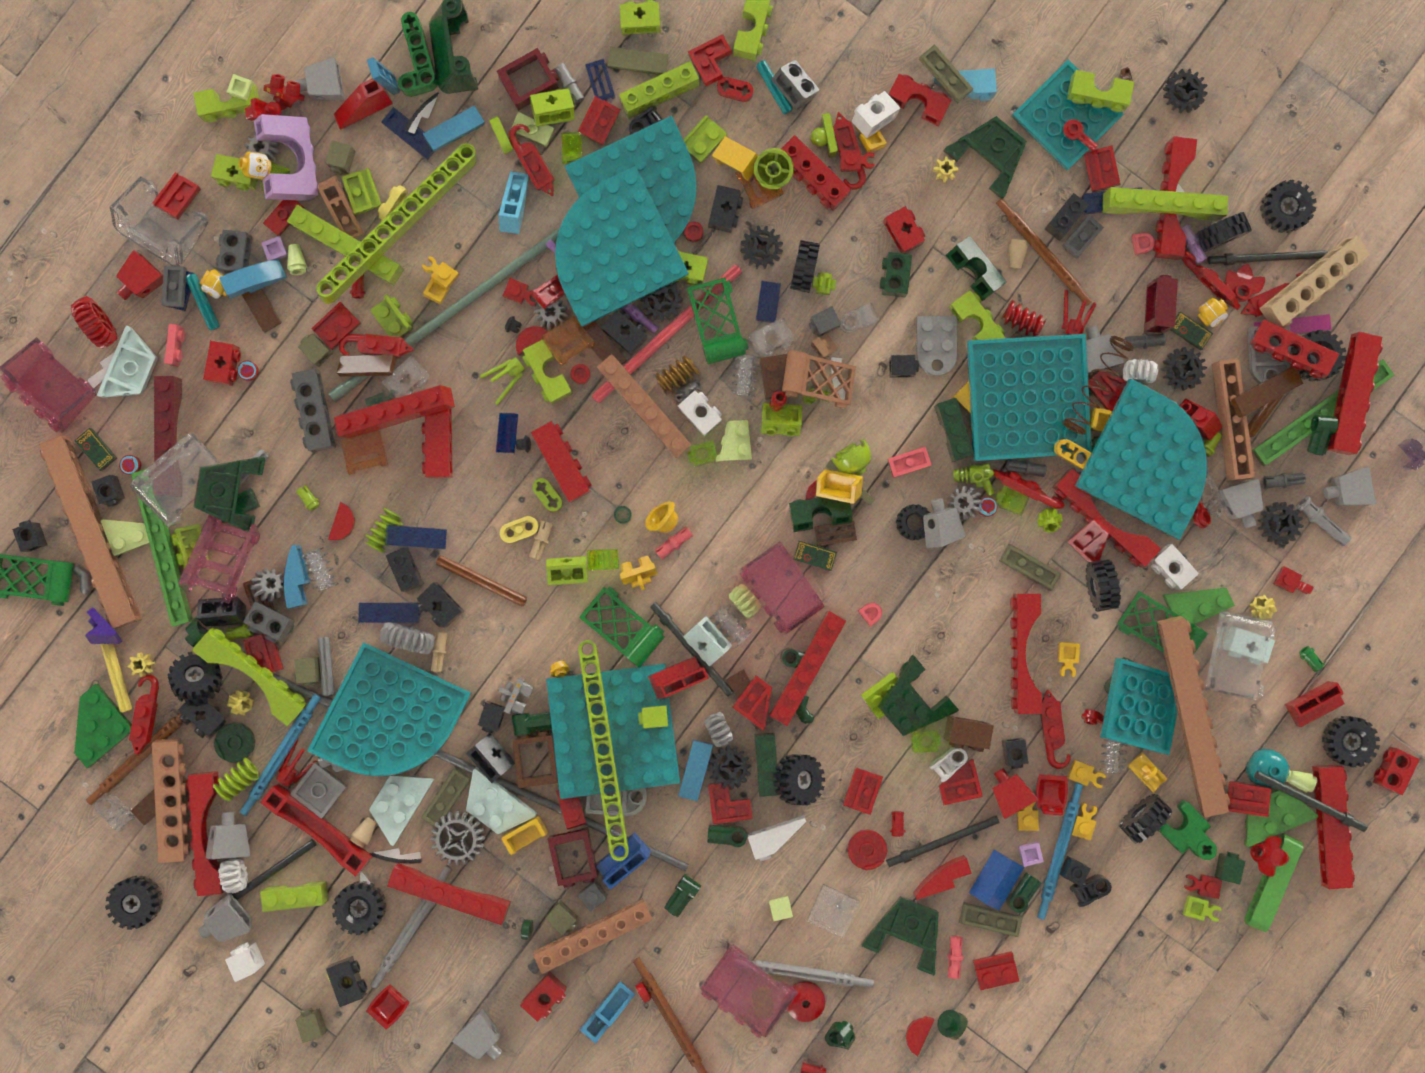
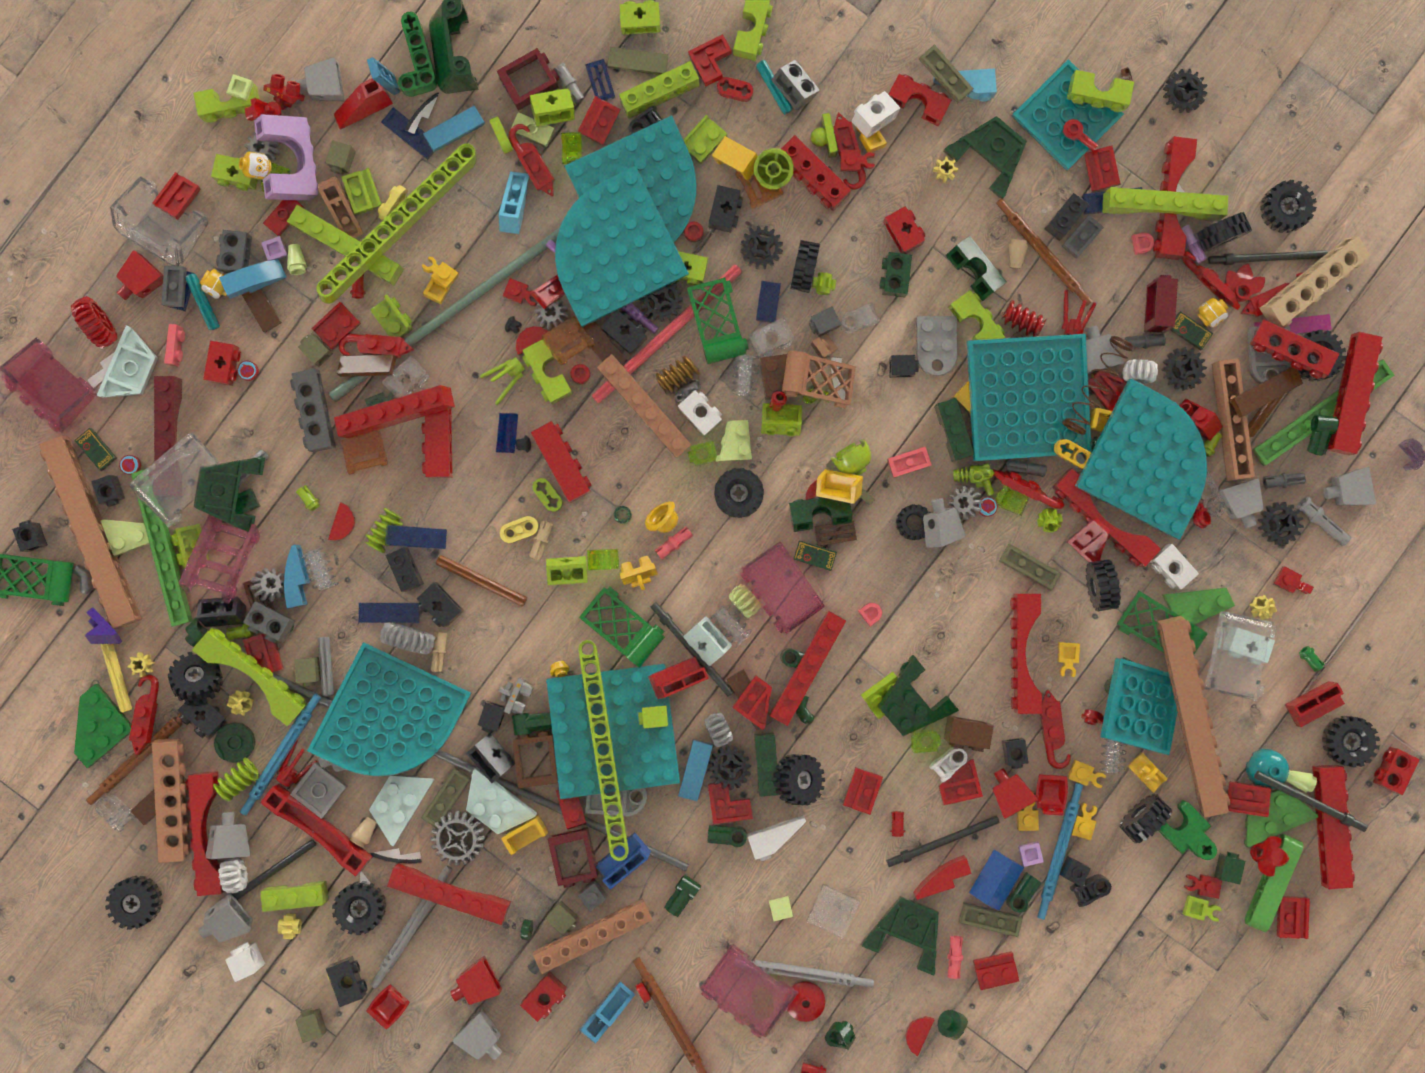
red tile [847,829,888,870] -> none
none -> light yellow gear [278,914,302,939]
none -> red torso [450,956,502,1005]
none -> black bush [714,468,764,518]
none -> red plate [1277,896,1310,939]

